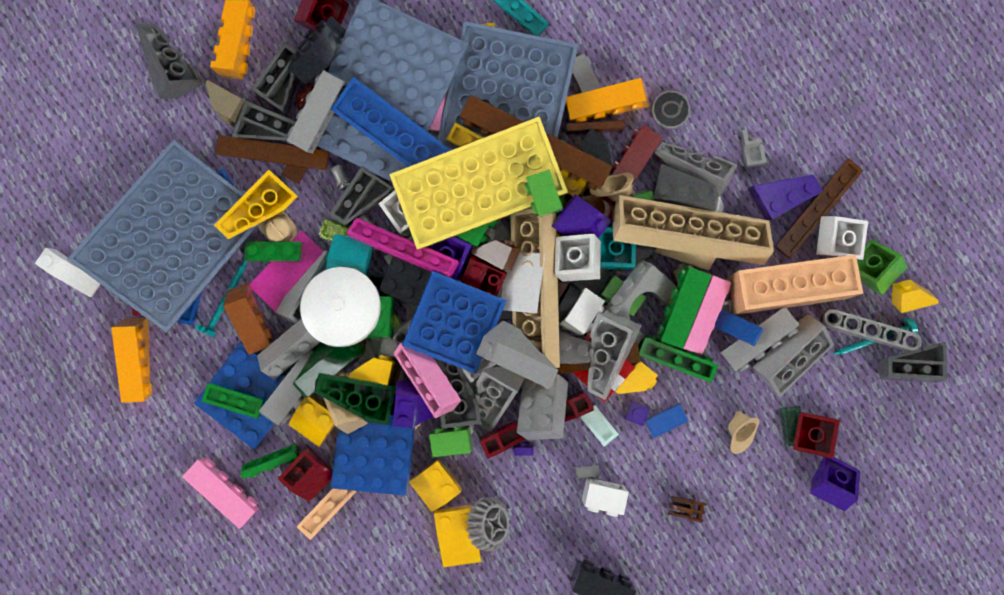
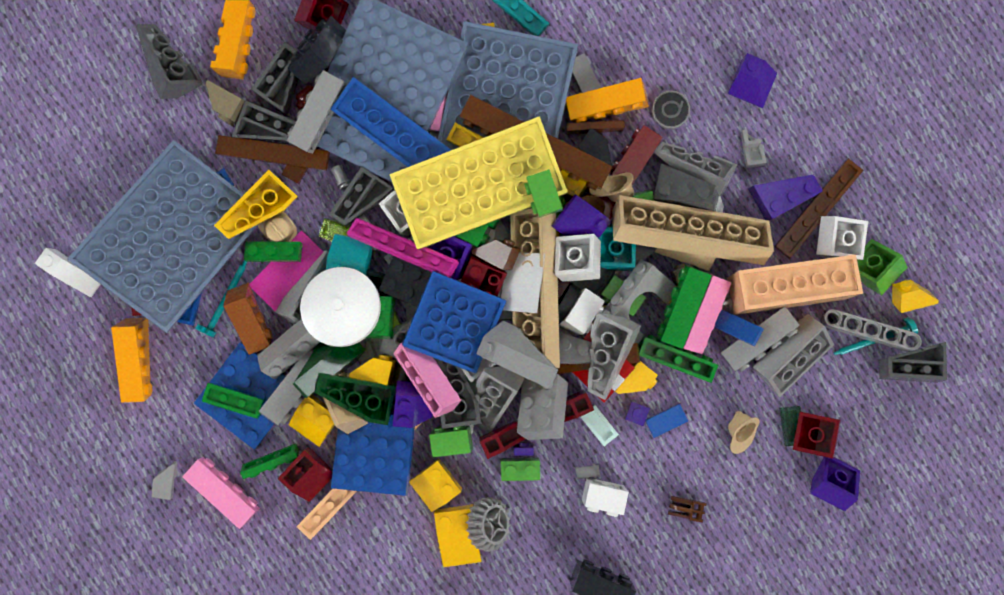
none -> light grey slope [152,461,177,500]
none -> bright green brick [501,457,540,481]
none -> dark purple slope [728,53,777,108]

